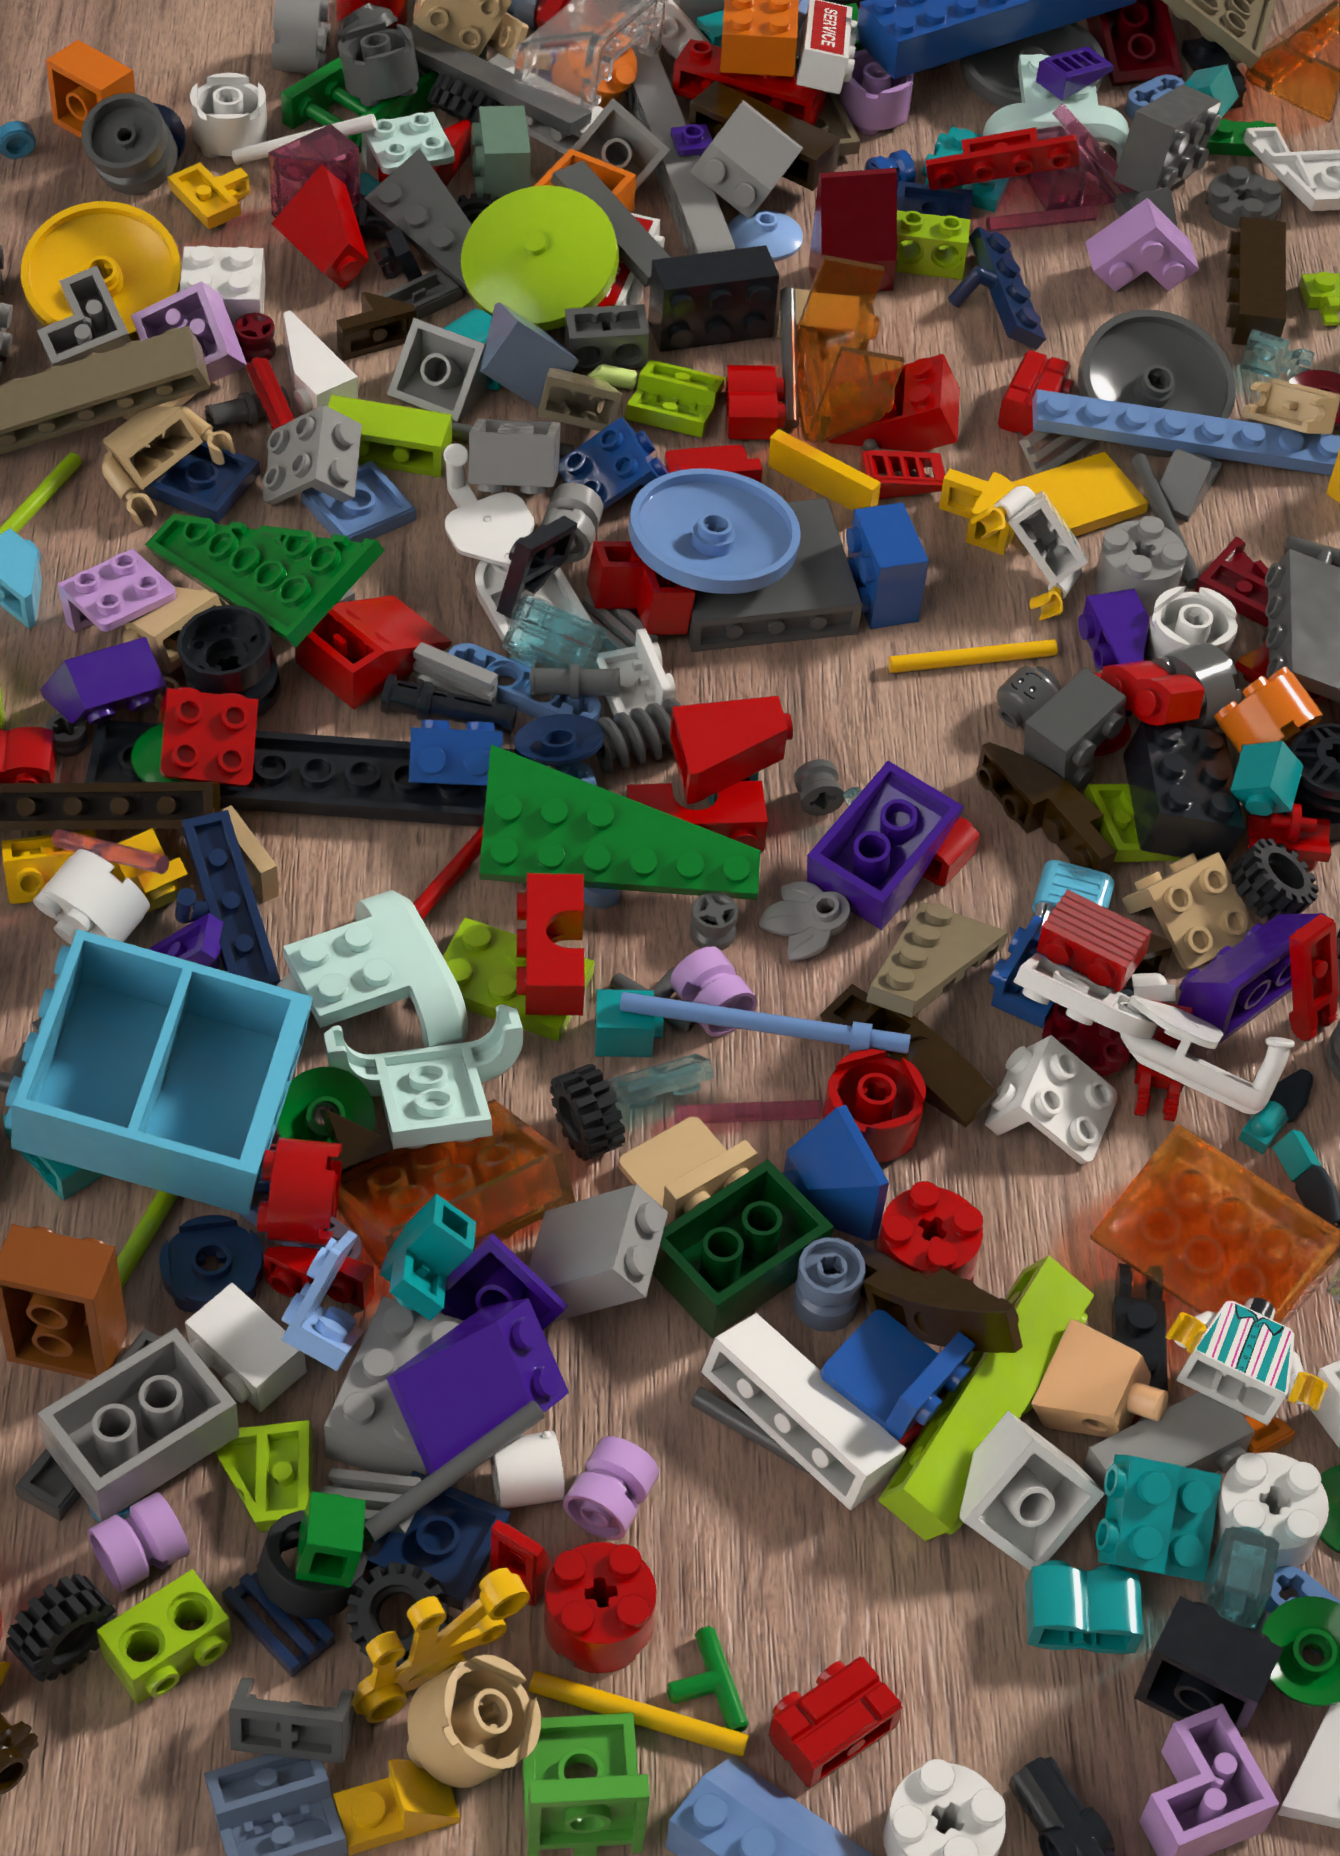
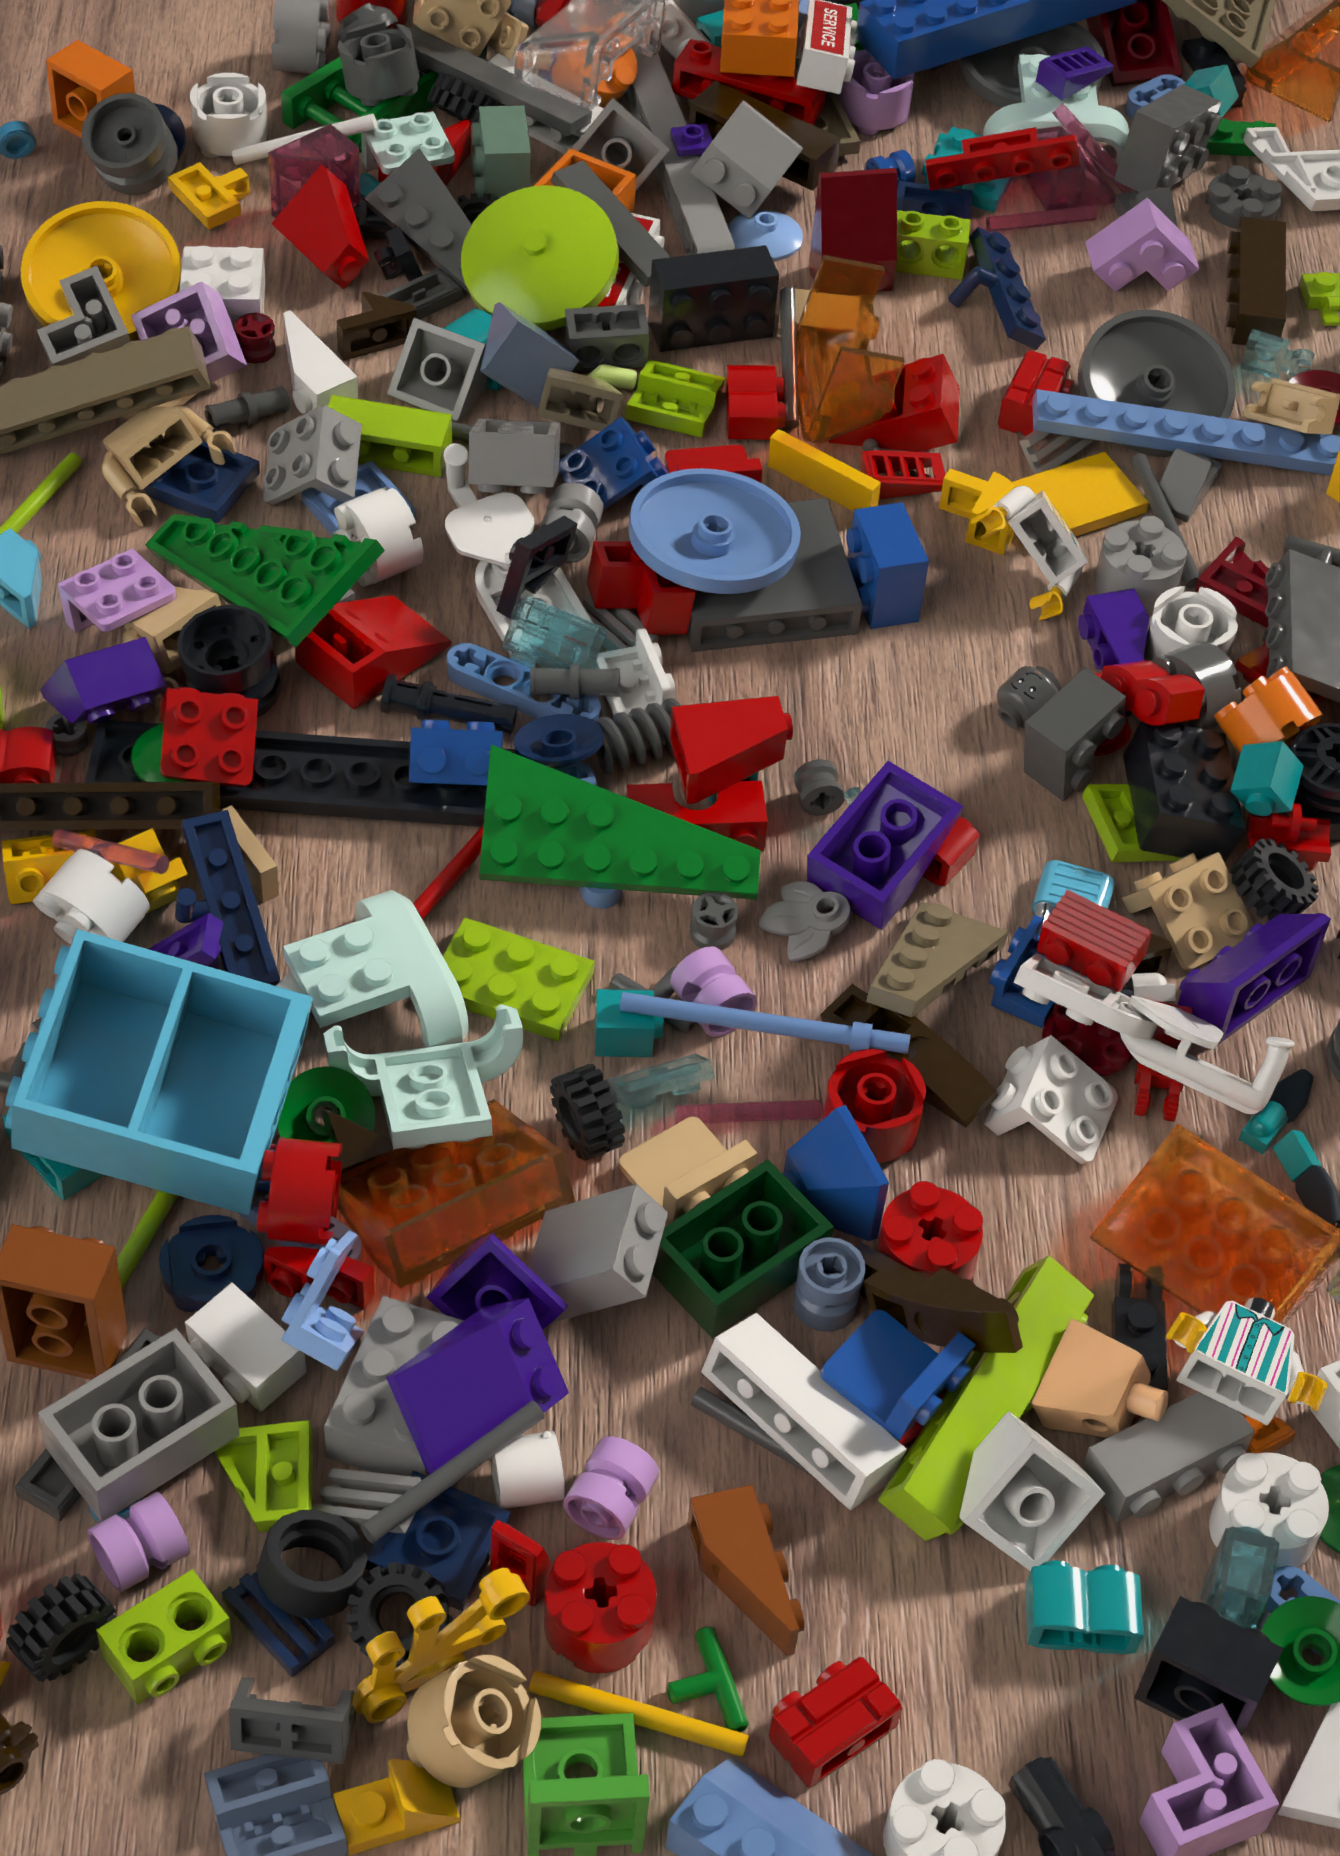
red axle [246,357,295,431] -> none
green brick [295,1491,366,1588] -> none
teal brick [380,1194,476,1321] -> none
light grey tile [413,642,498,703] -> none
red arch [516,873,585,1016] -> none
yellow bar [888,639,1058,673] -> none
dark brown slope [976,742,1116,875] -> none
teal plate [1096,1454,1222,1582] -> none
red hinge [1289,914,1339,1042] -> none
none -> white brick [333,486,423,587]
none -> dark orange slope [687,1484,804,1656]

